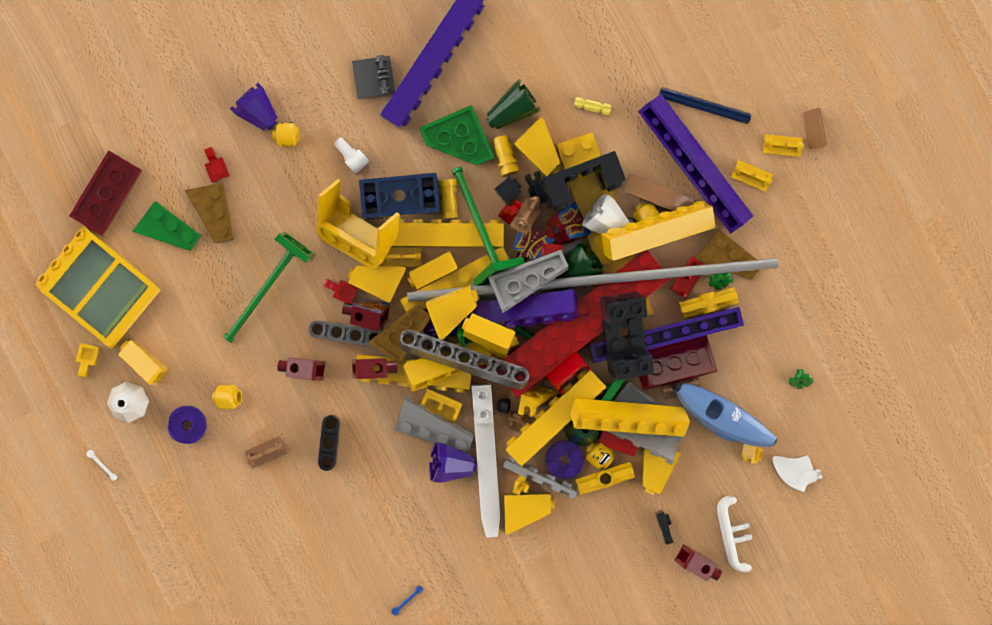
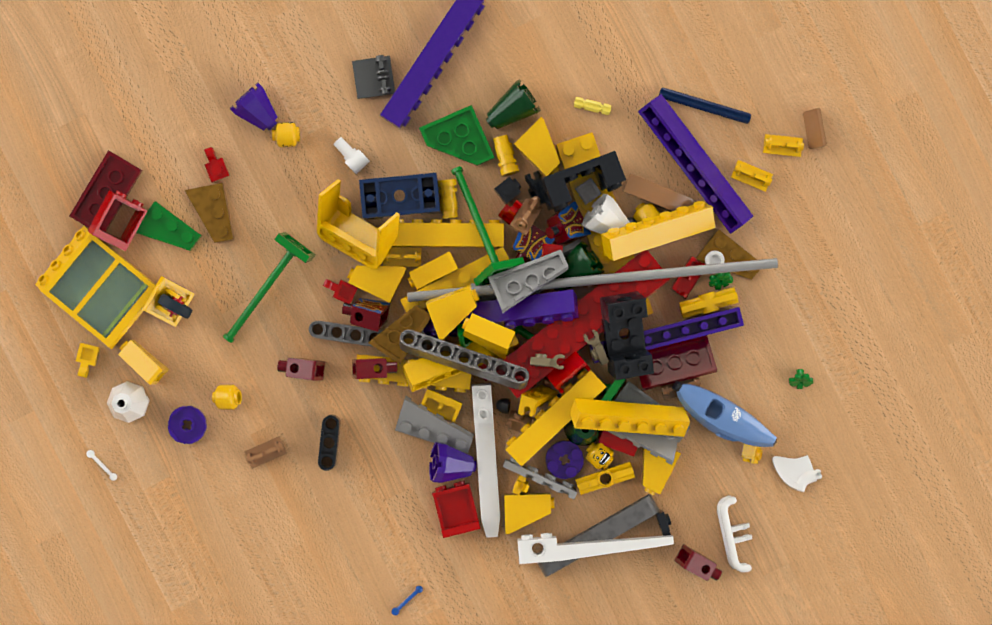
none -> red window [88,190,147,251]
none -> yellow plate [142,276,195,327]
none -> red panel [432,480,481,538]
none -> white piece [517,533,674,564]
none -> dark tan plate [530,354,565,370]
none -> flat silver beam [538,494,660,577]
none -> flat silver tile [575,178,602,205]
none -> dark tan plate [583,330,609,365]
none -> white tile [705,250,725,265]

